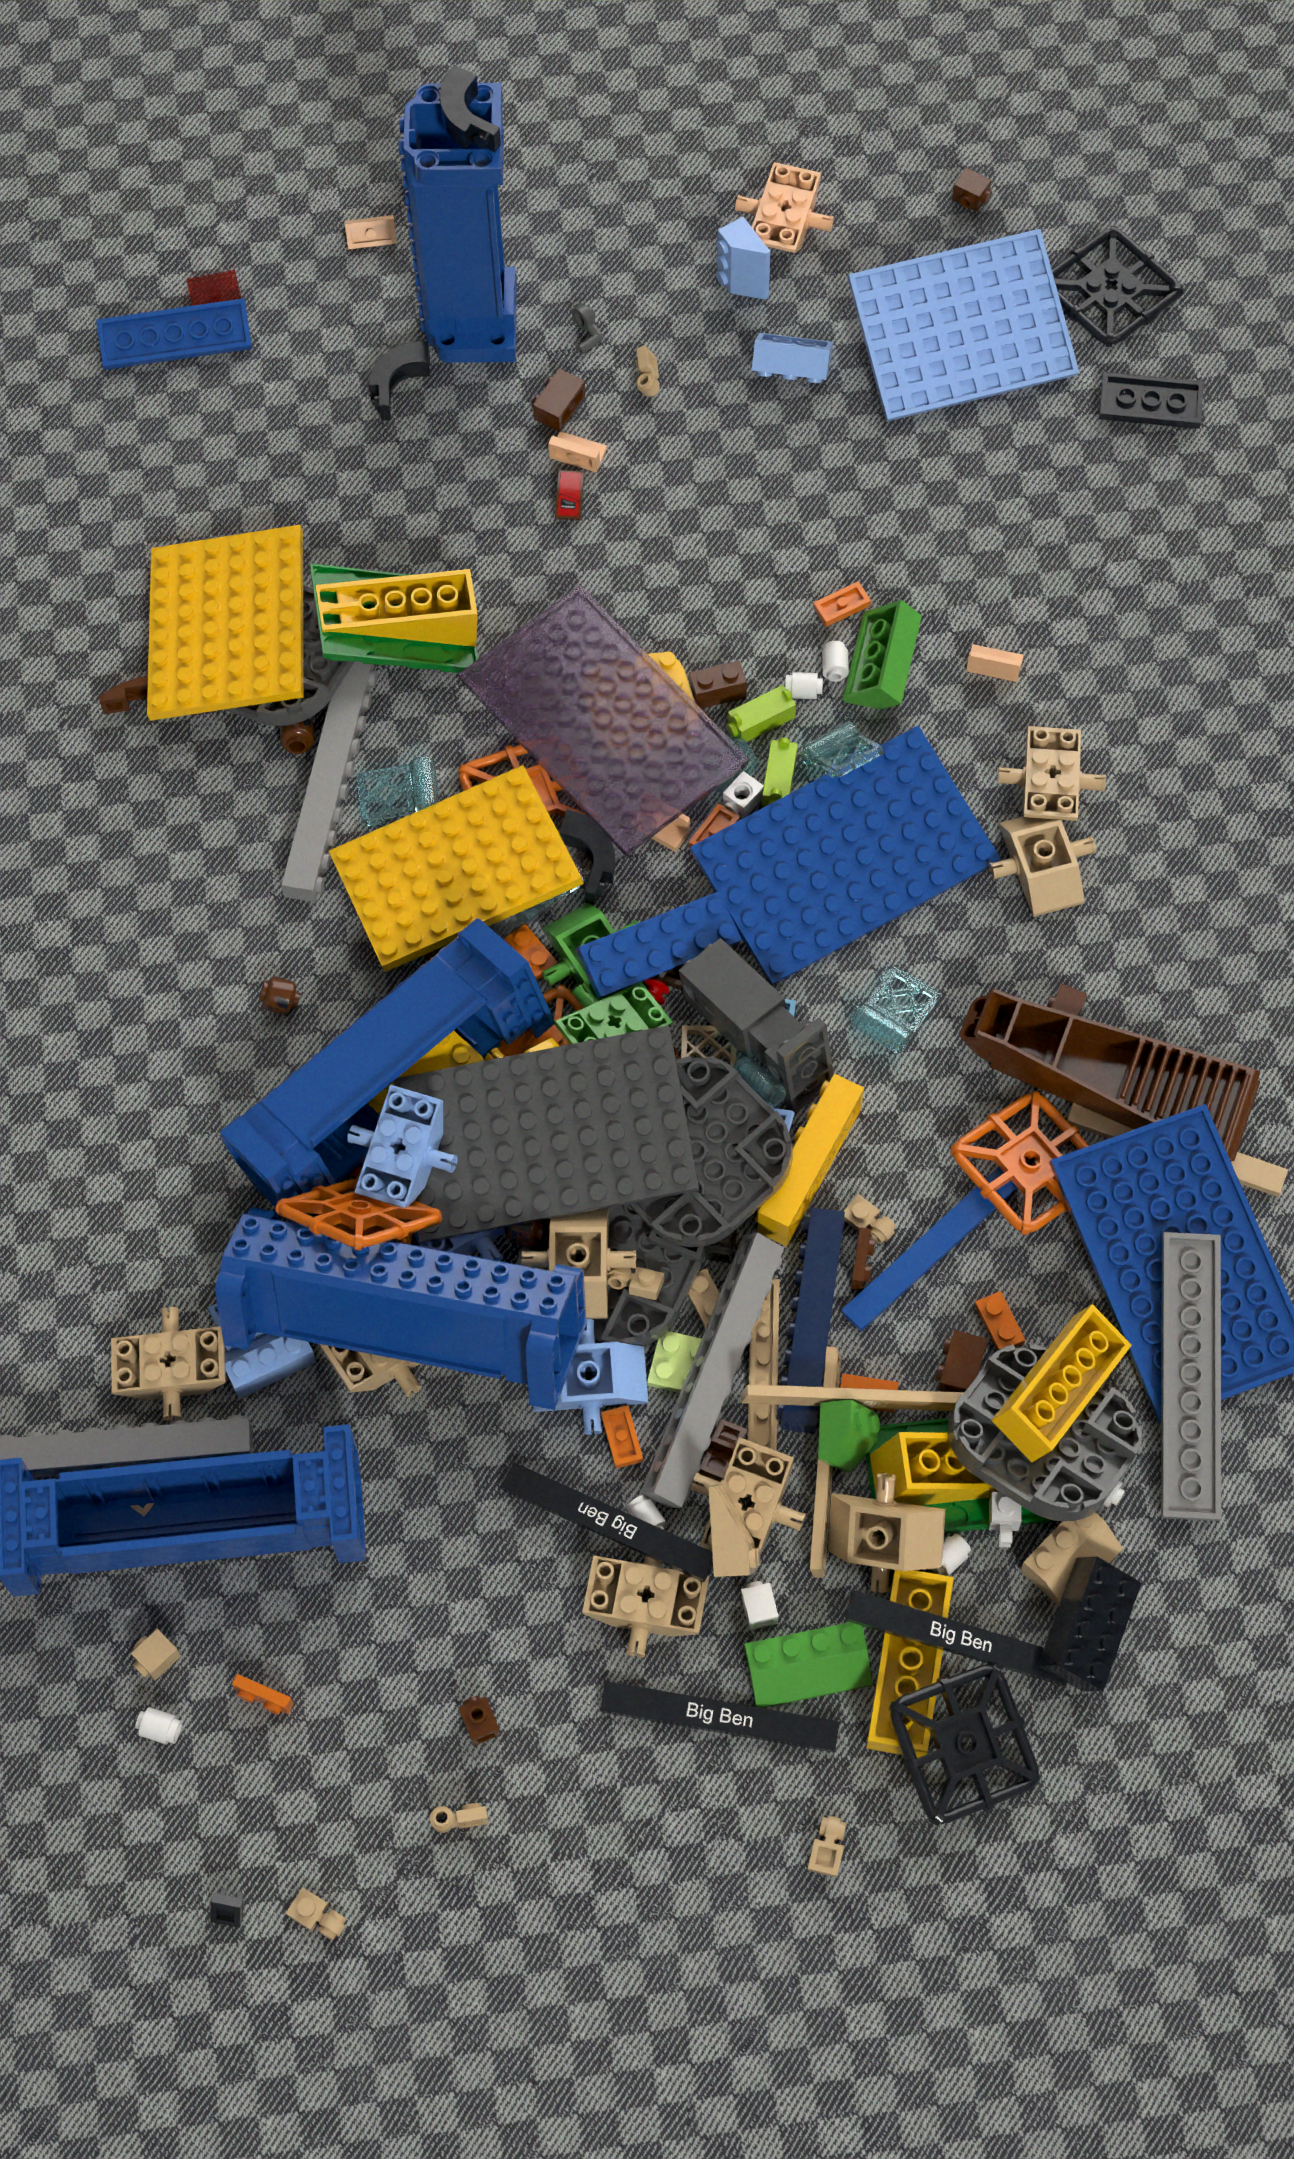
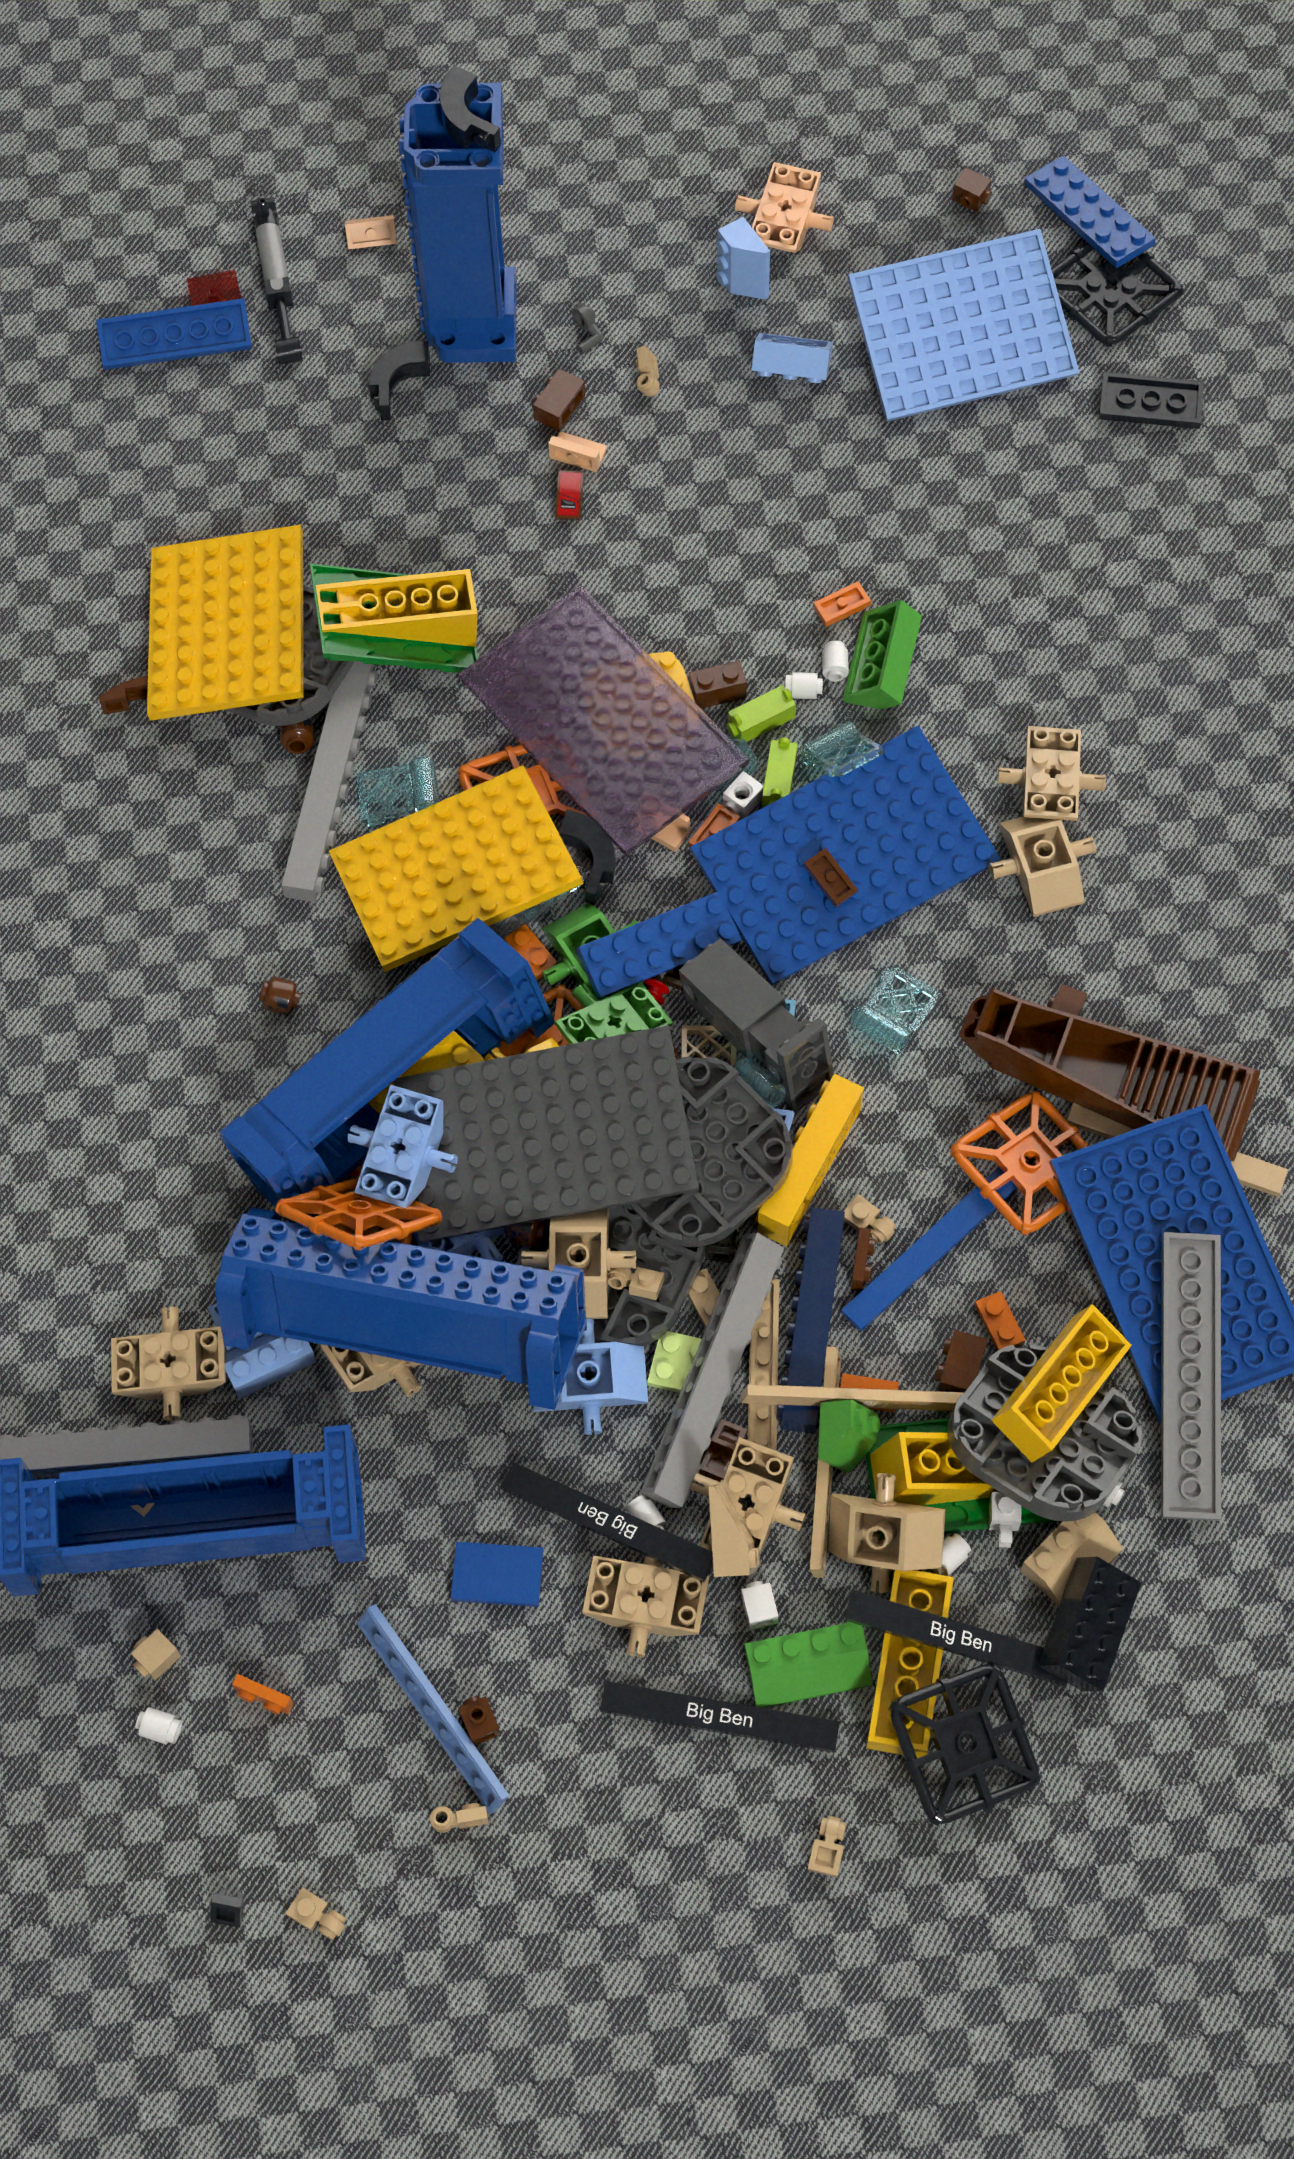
orange plate [601,1405,643,1469] -> none
light nougat panel [966,644,1023,682] -> none
none -> black piece [250,197,303,365]
none -> medium blue tile [357,1604,509,1814]
none -> blue tile [451,1542,544,1607]
none -> reddish brown plate [803,848,858,908]
none -> plate [1025,155,1156,268]

